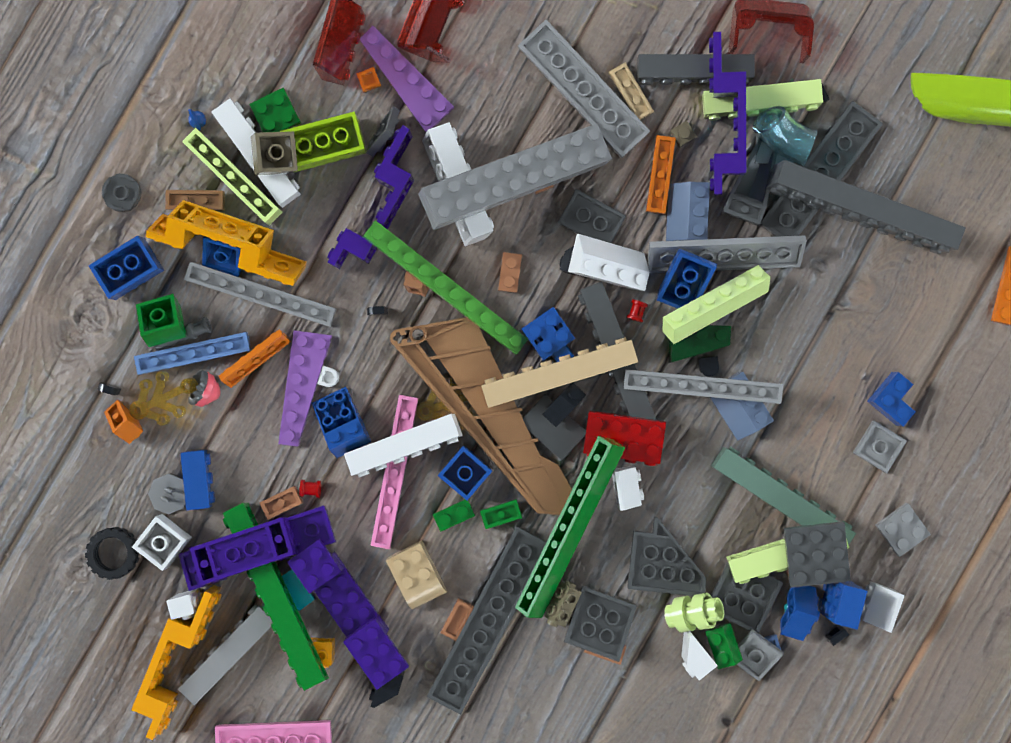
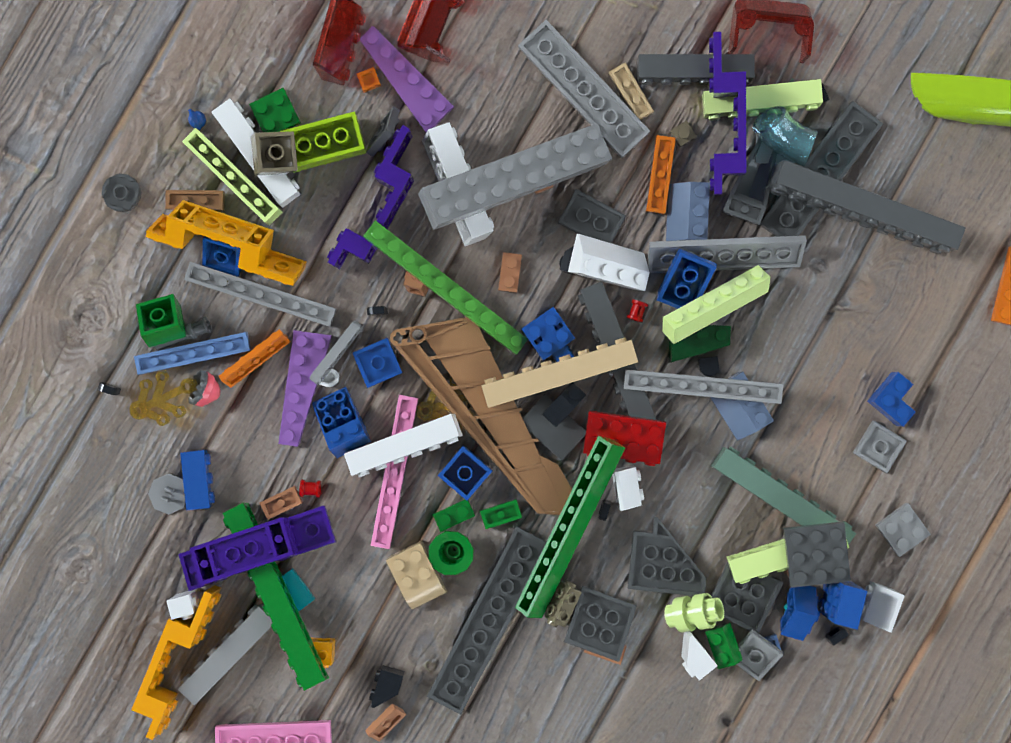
black tyre [85,527,140,580] -> none
blue brick [88,235,165,300] -> none
orange slope [104,400,143,444] -> none
white brick [132,514,192,571] -> none
dark purple bracket [287,539,409,690] -> none
nougat tile [440,598,474,641] -> none
none -> light grey beam [310,320,363,385]
none -> blue plate [352,338,403,388]
none -> nougat plate [365,703,406,742]
none -> green hat [428,531,474,575]
none -> black tile [598,499,611,521]

